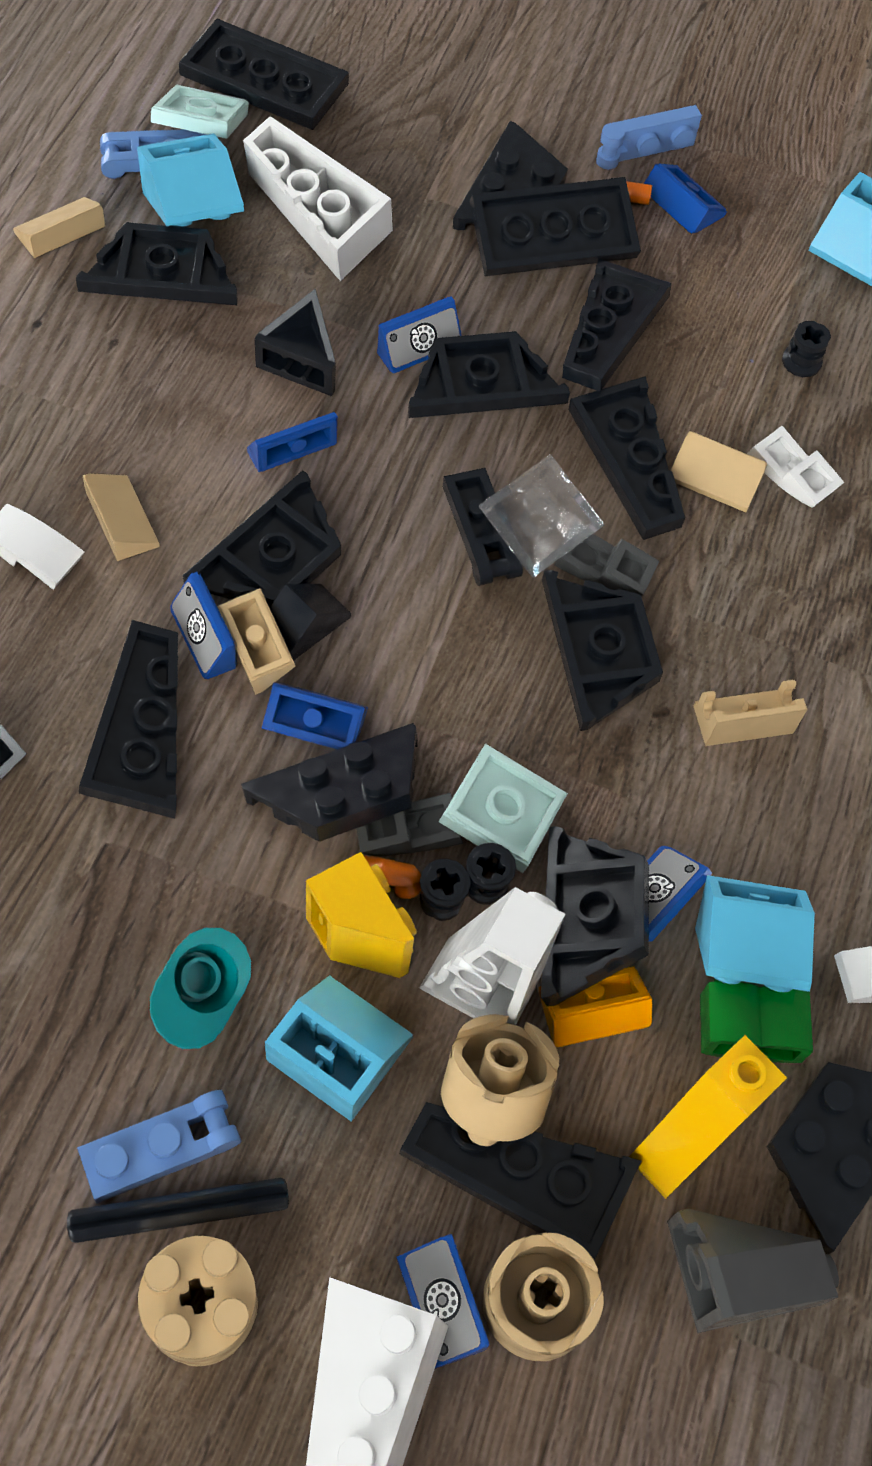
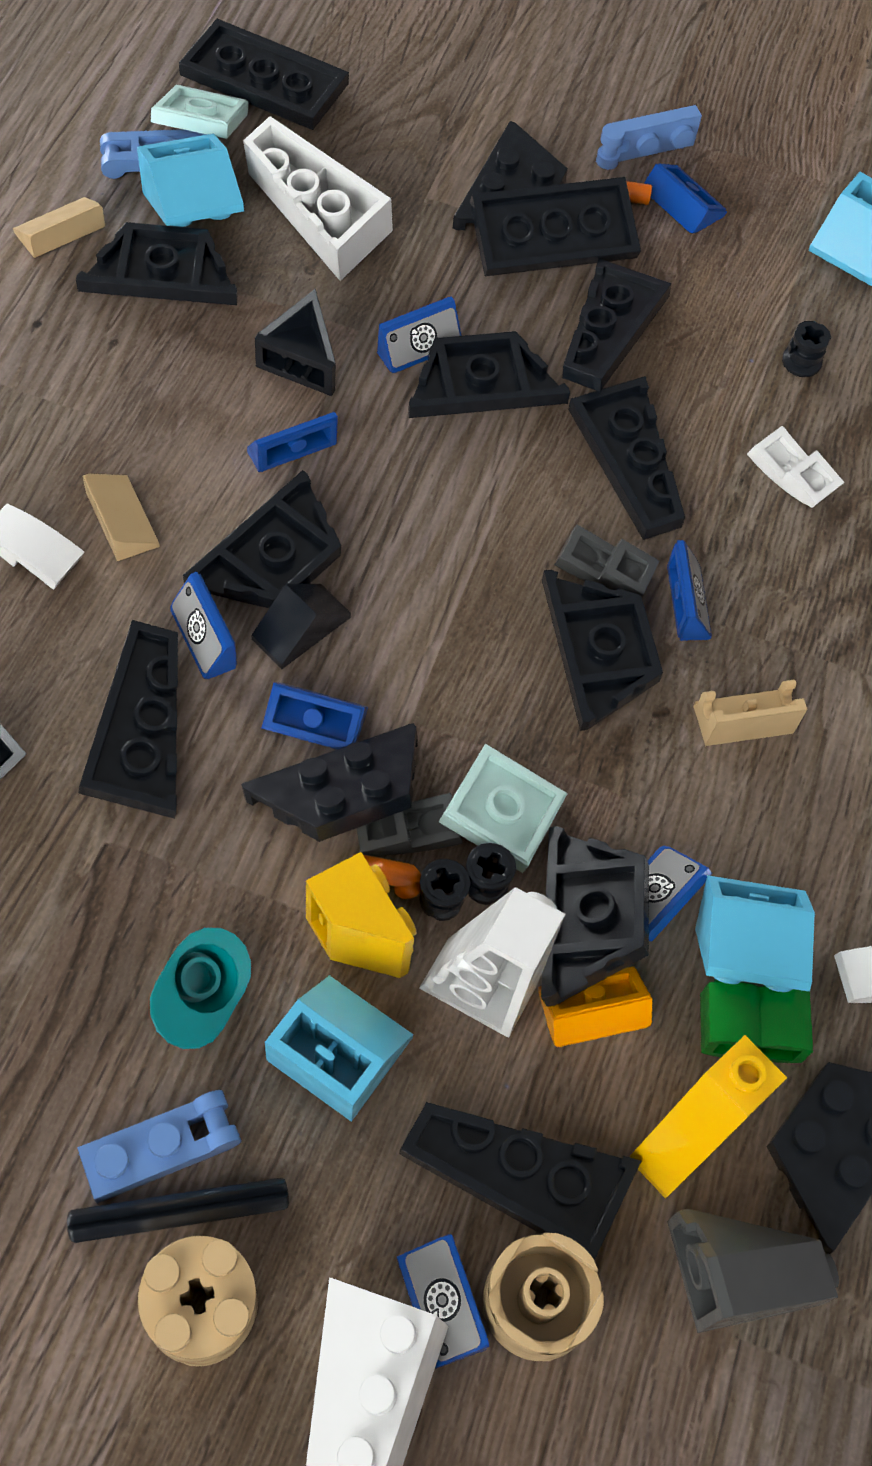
tan slope [217,588,295,695] -> none
tan brick [440,1014,559,1146] -> none
black plate [442,468,523,586] -> none
clear slope [479,454,604,578] -> none
tan slope [671,431,767,512] -> none
none -> blue slope [667,540,712,641]

